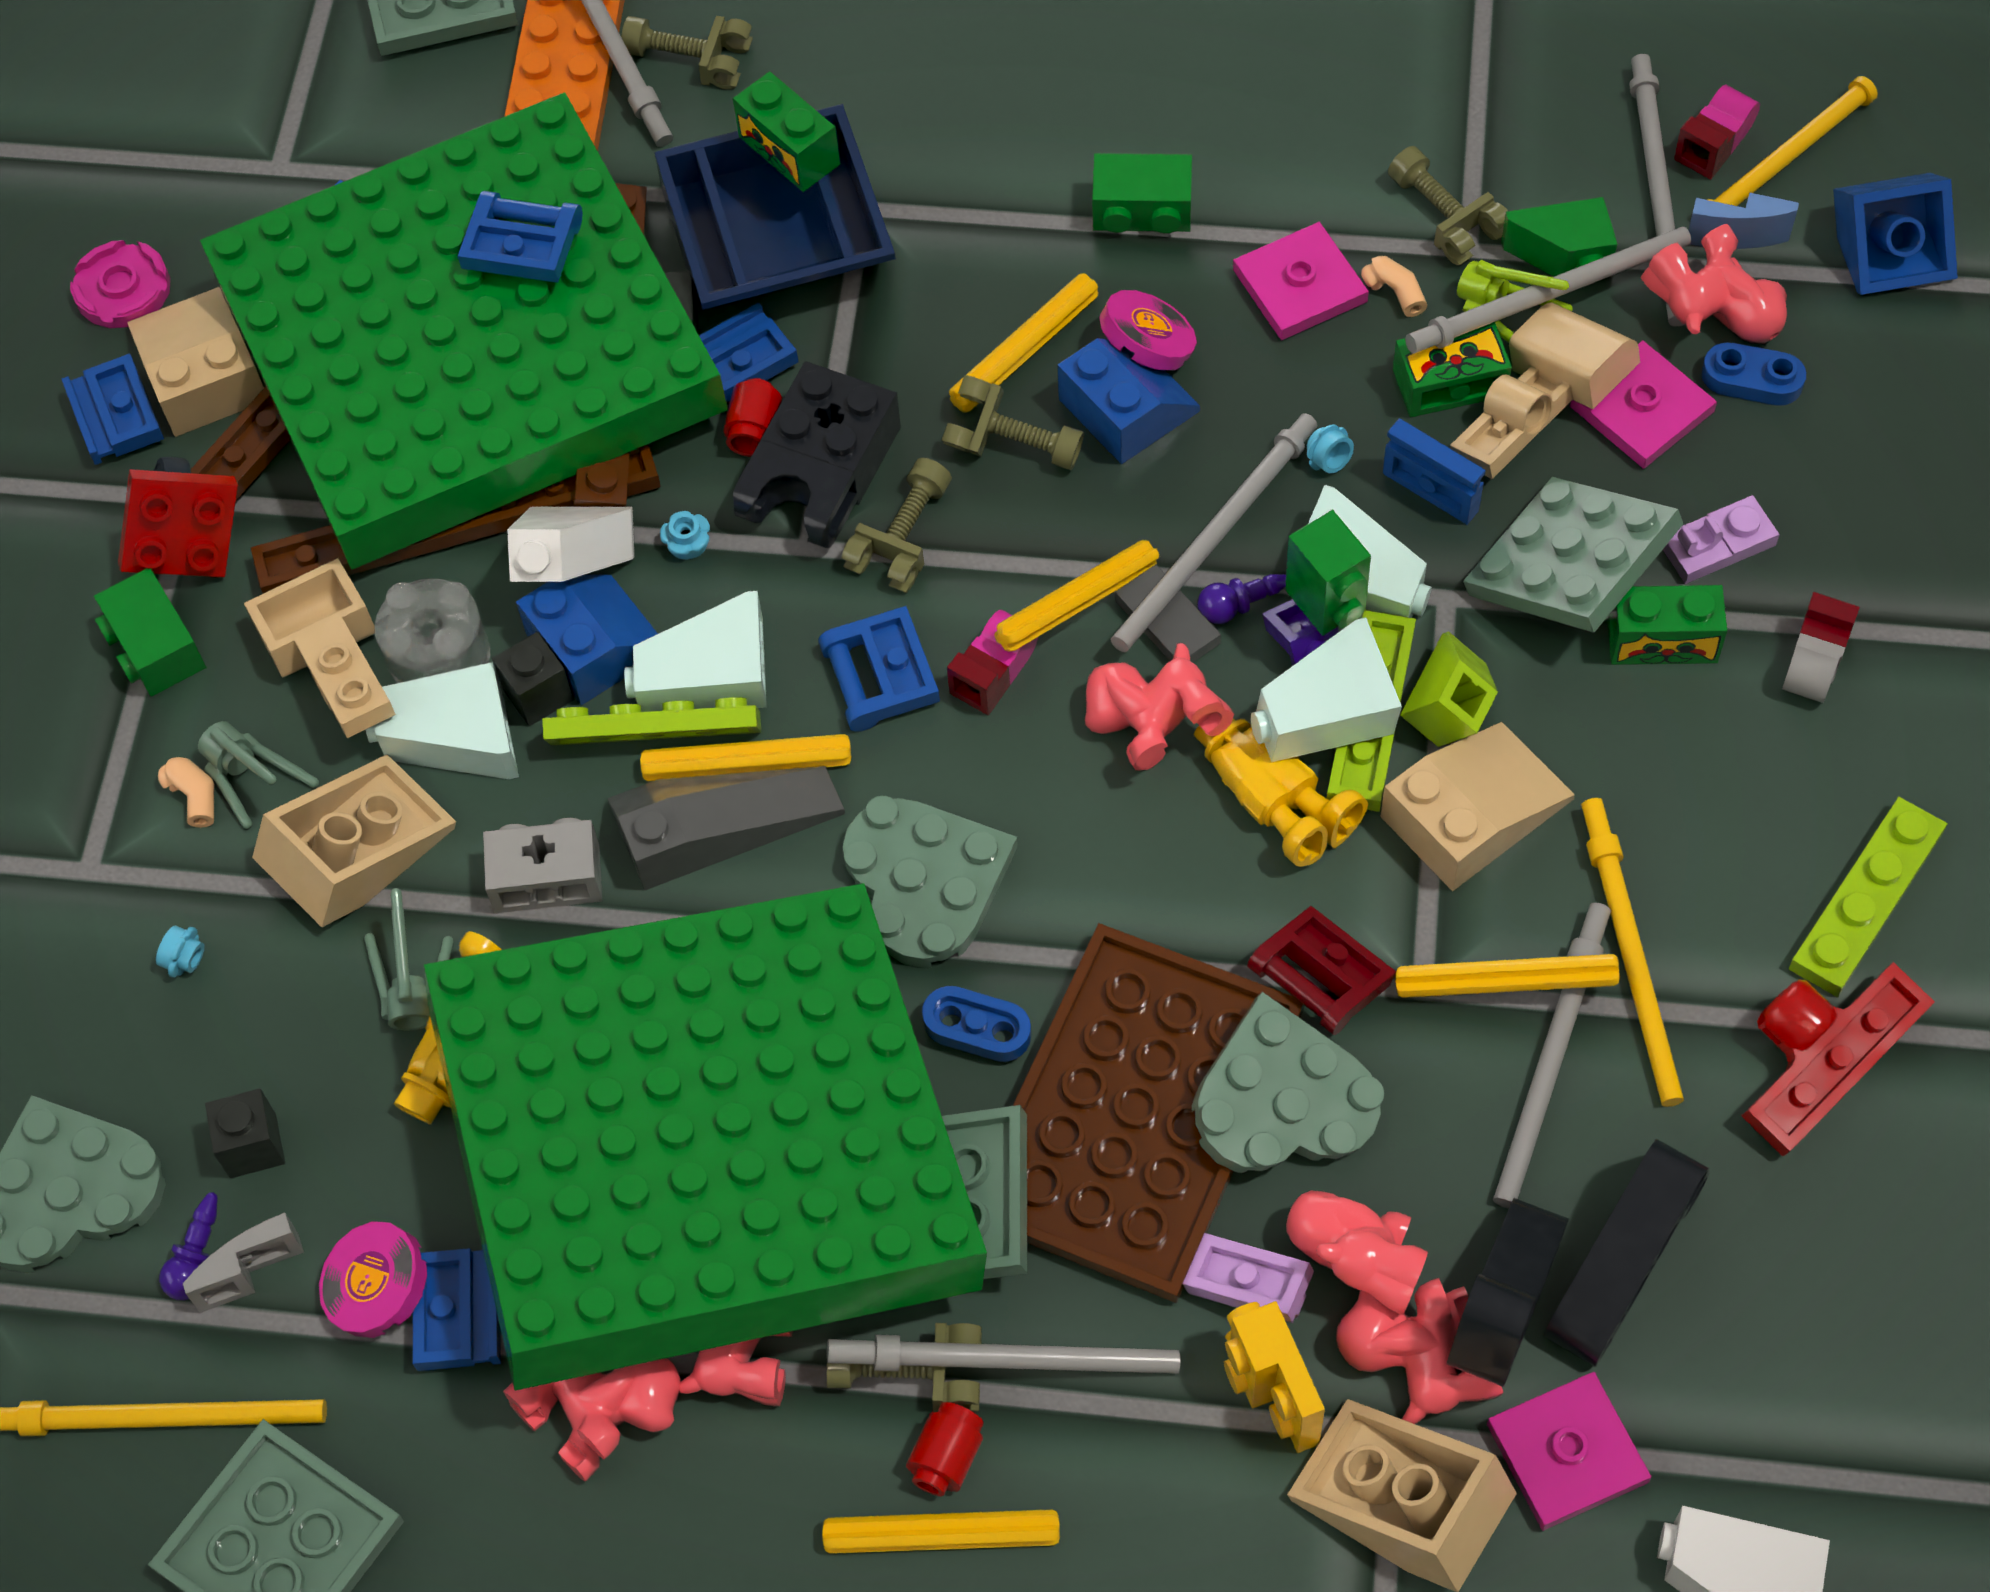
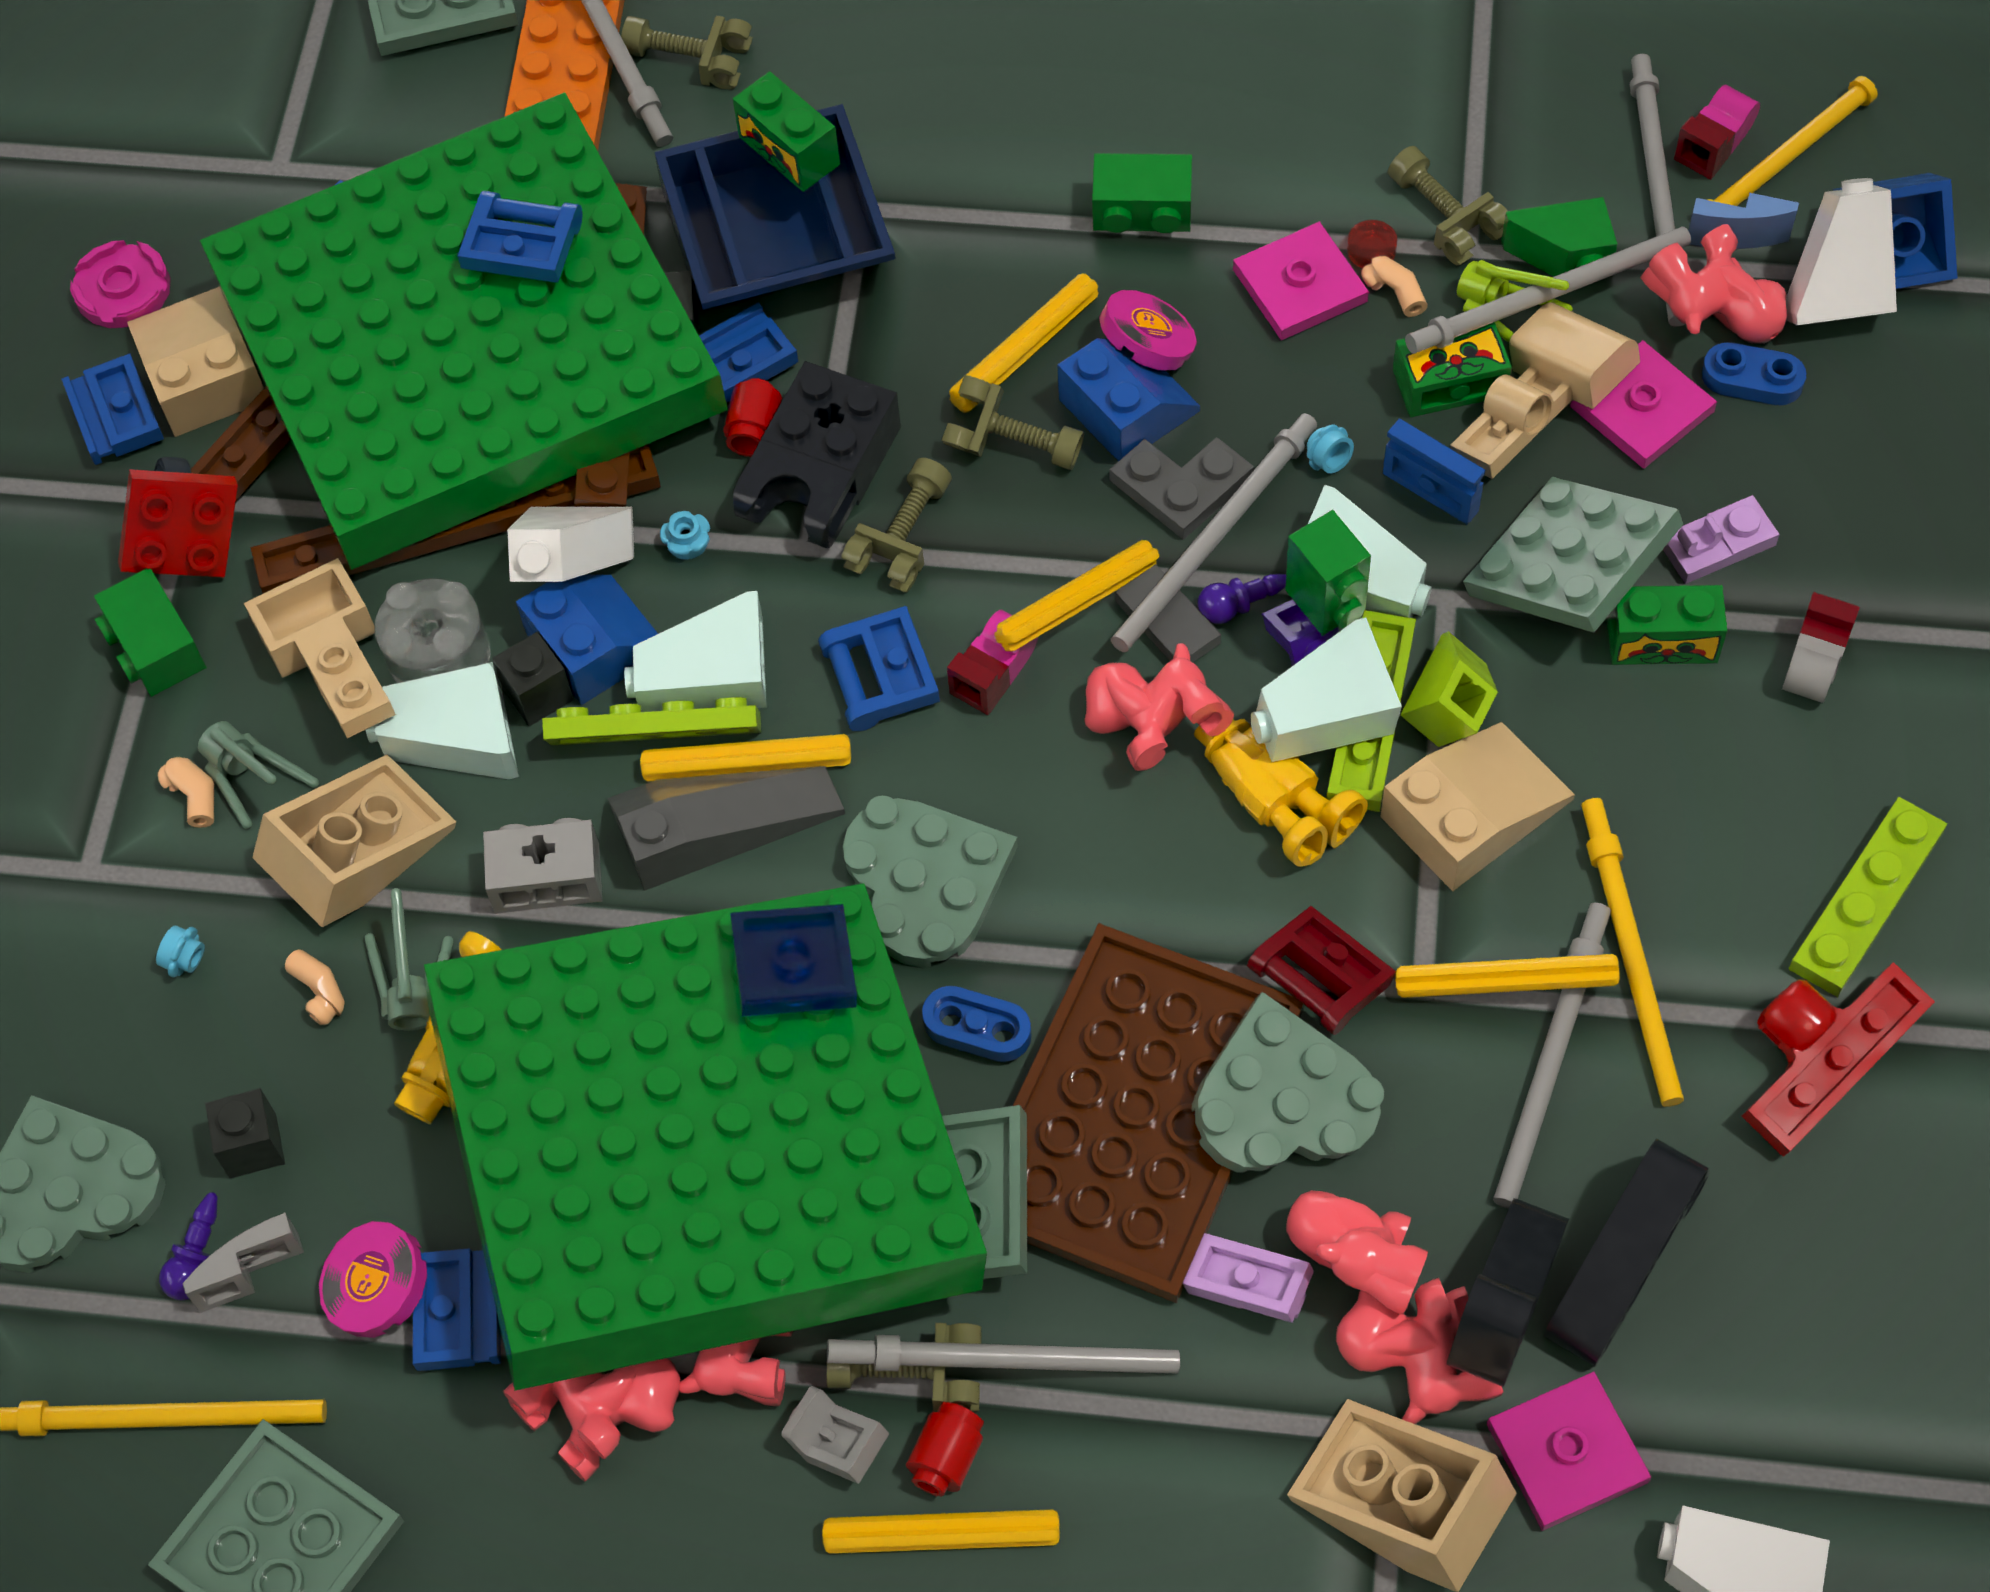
yellow plate [1224,1301,1325,1454] -> none
none -> light nougat arm [285,949,345,1025]
none -> clear blue plate [730,904,857,1016]
none -> light grey bracket [782,1386,890,1484]
none -> dark grey plate [1109,437,1254,540]
none -> clear red tile [1347,220,1398,268]
none -> white slope [1786,178,1897,325]

